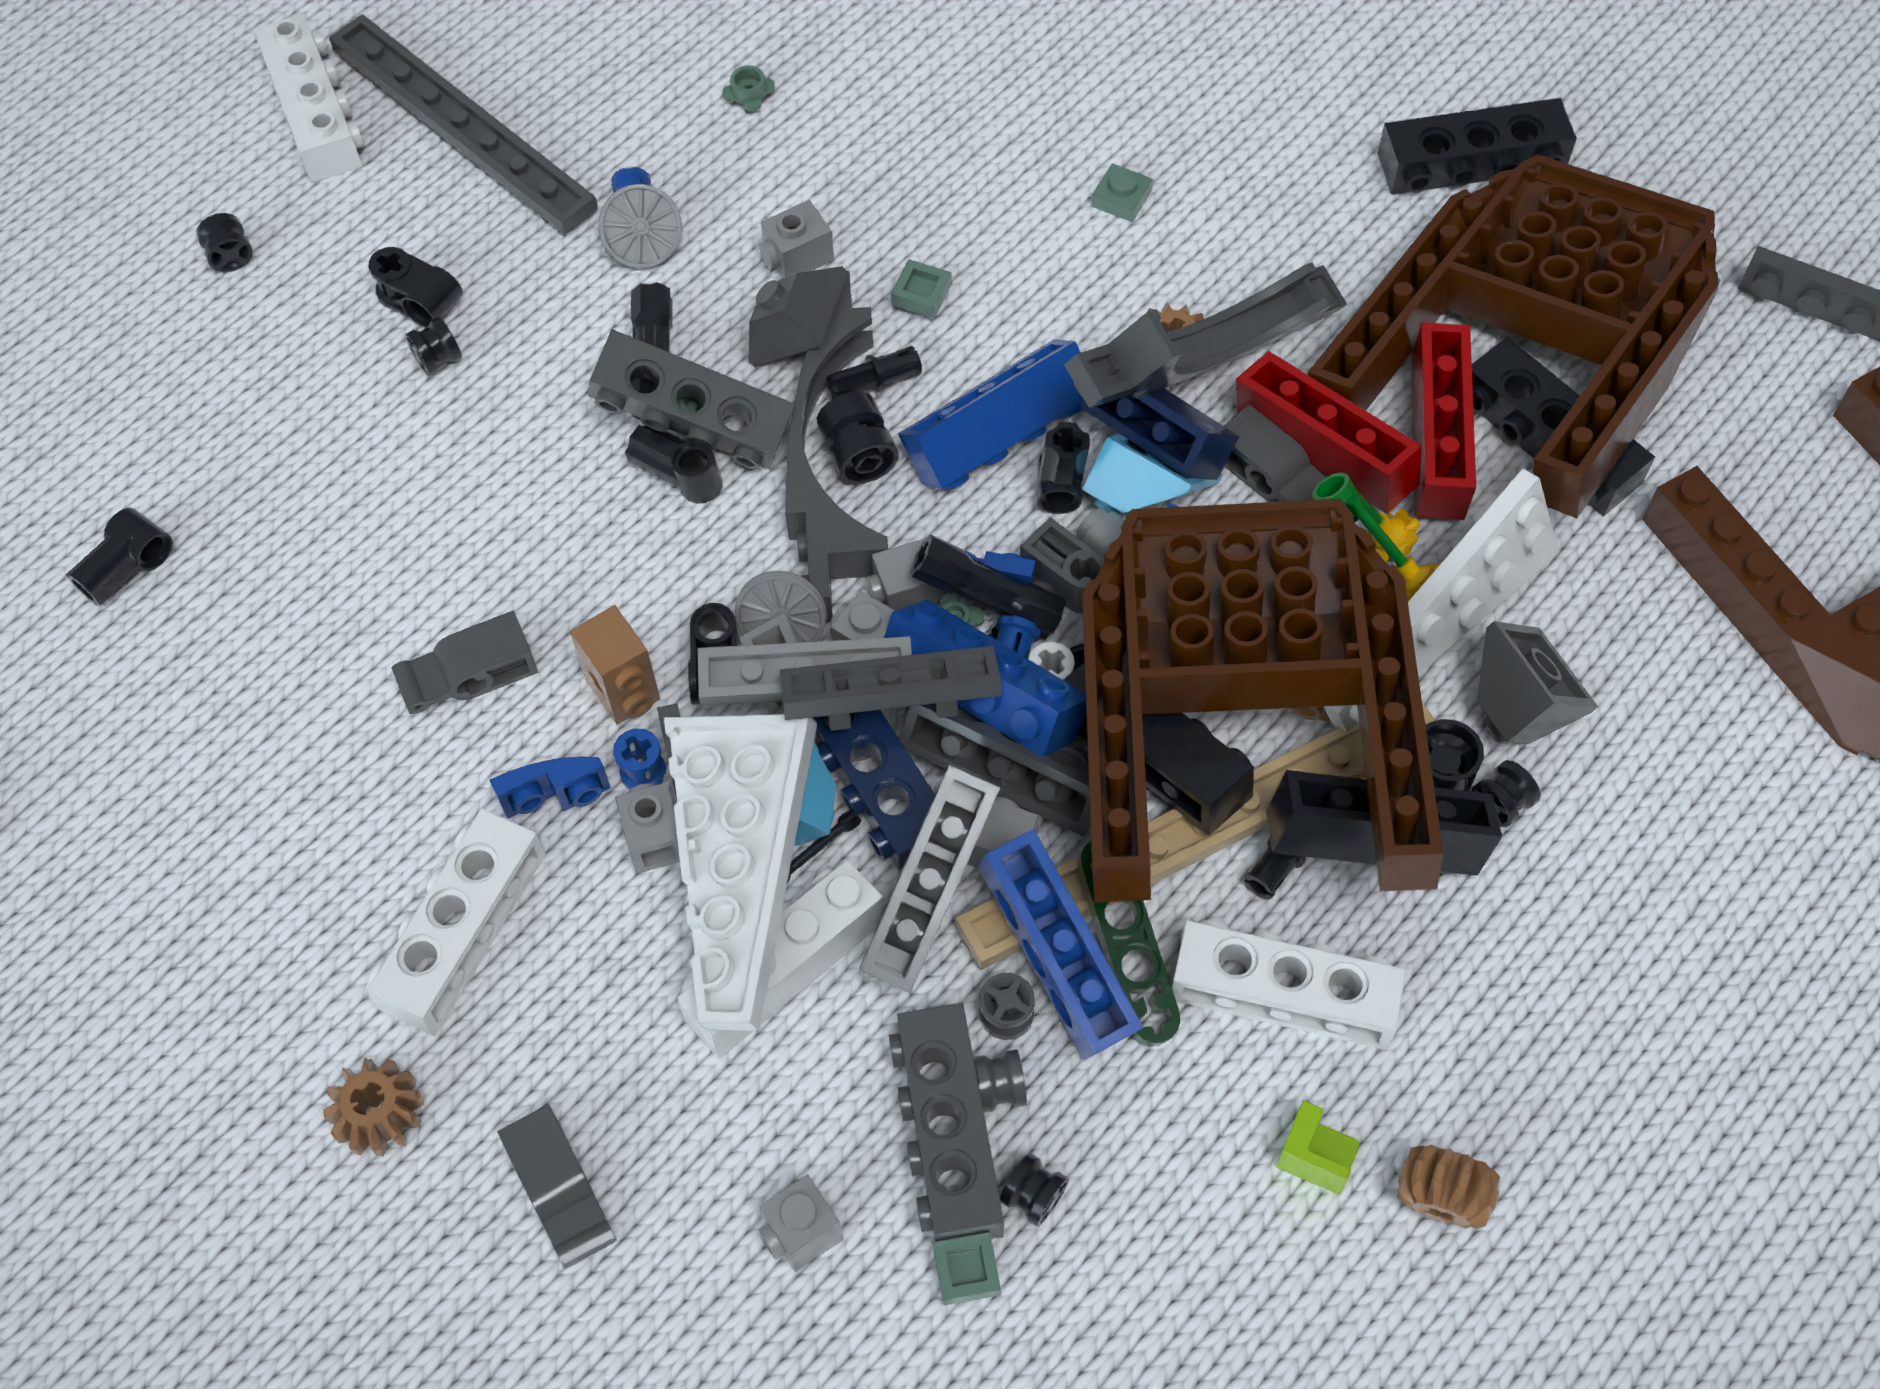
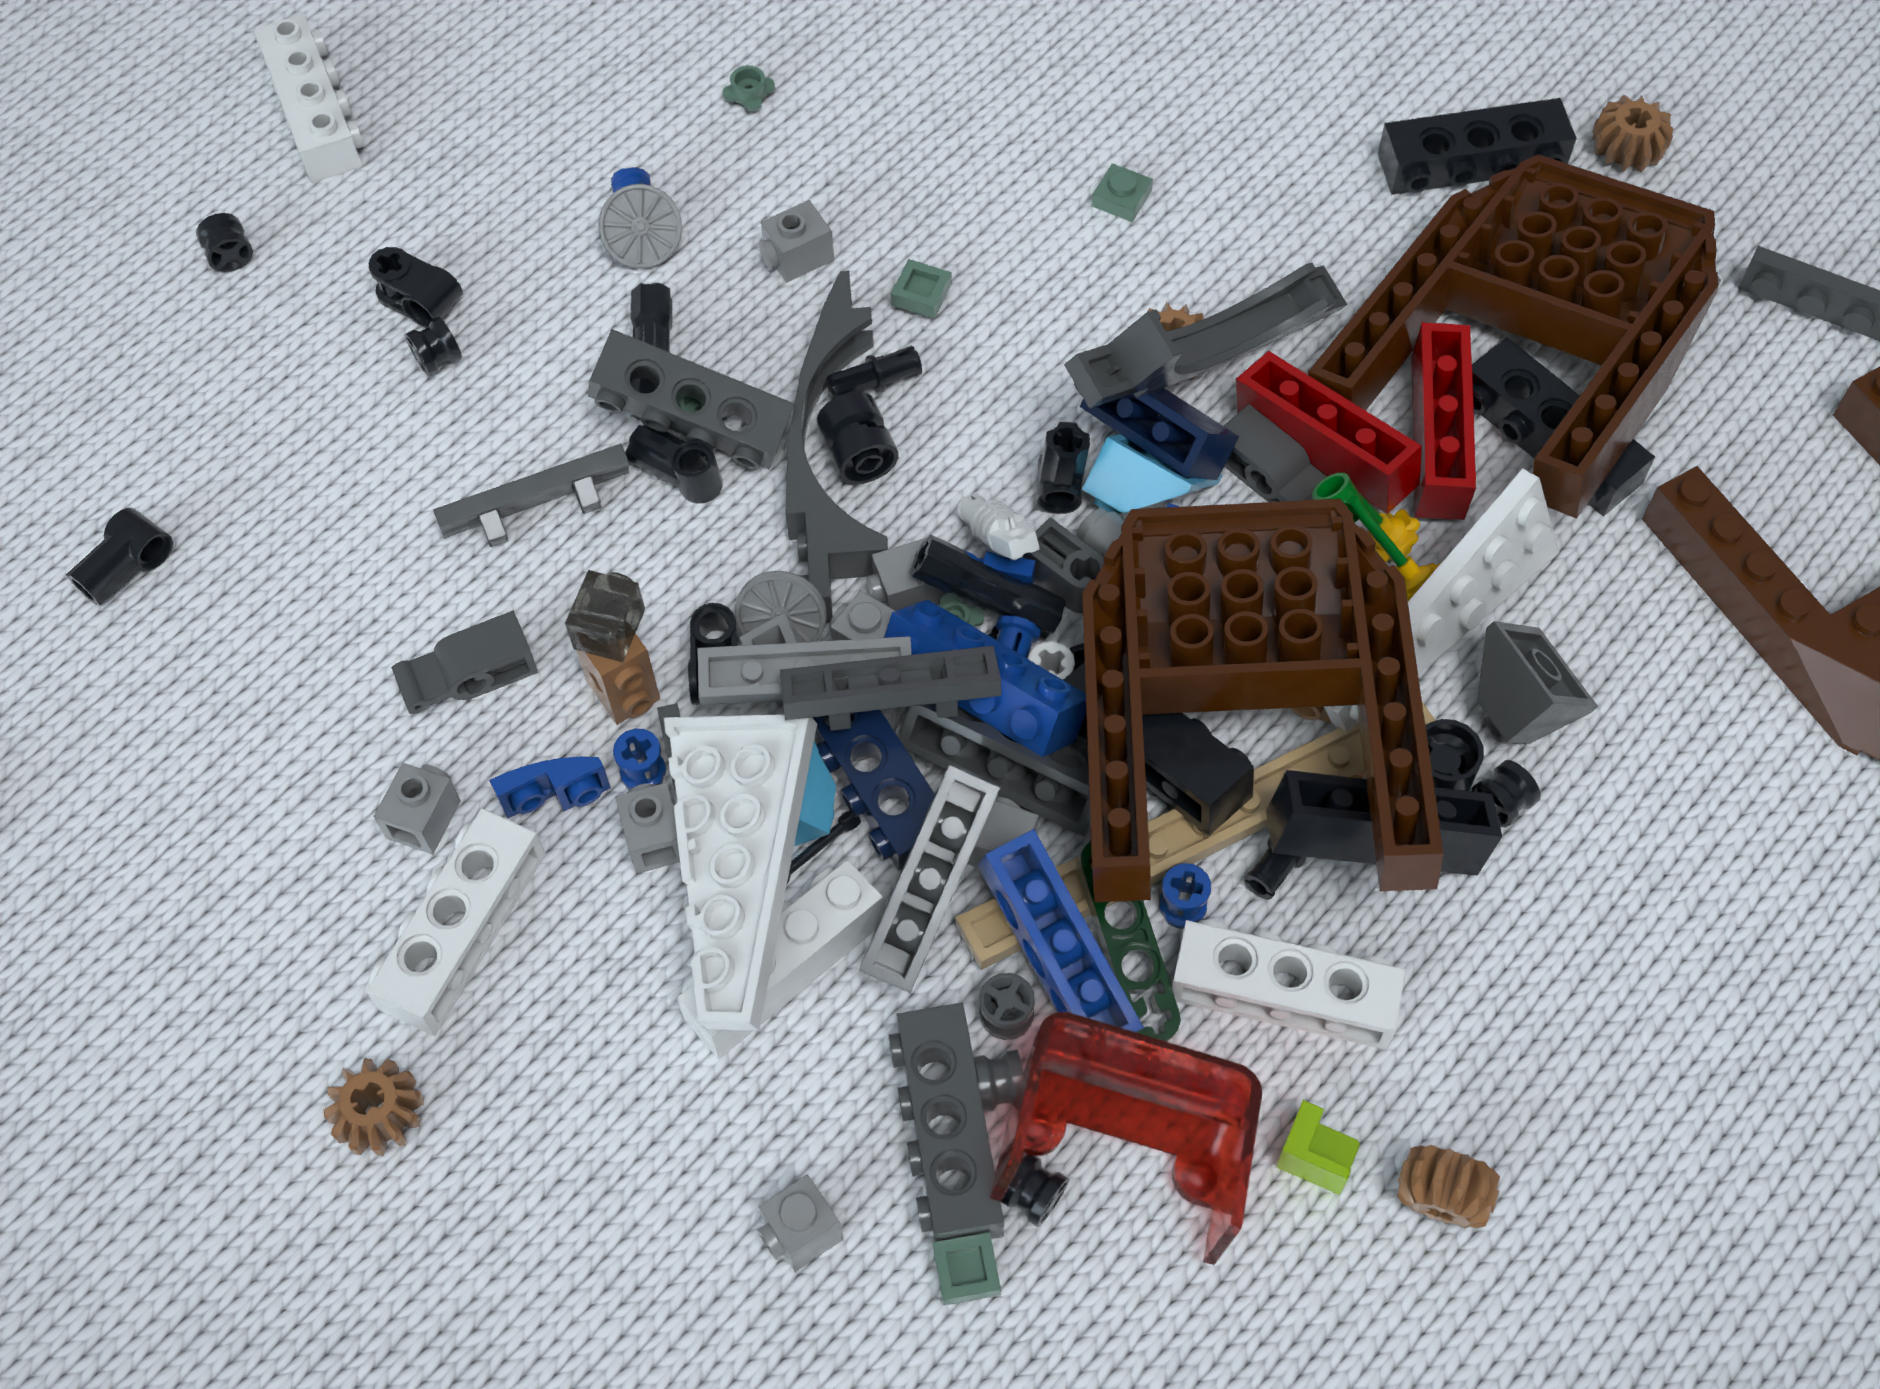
dark grey plate [329,14,598,235] -> none
dark grey piece [497,1104,617,1269] -> none
dark grey slope [748,266,848,367] -> none
blue brick [898,340,1083,490] -> none
none -> light grey brick [374,762,461,855]
none -> dark grey hinge [433,443,629,547]
none -> clear smoke brick [565,570,645,663]
none -> white hinge [957,494,1040,560]
none -> clear red windscreen [990,1012,1262,1265]
none -> blue bush [1159,863,1211,929]
none -> medium nougat gear [1592,95,1674,173]

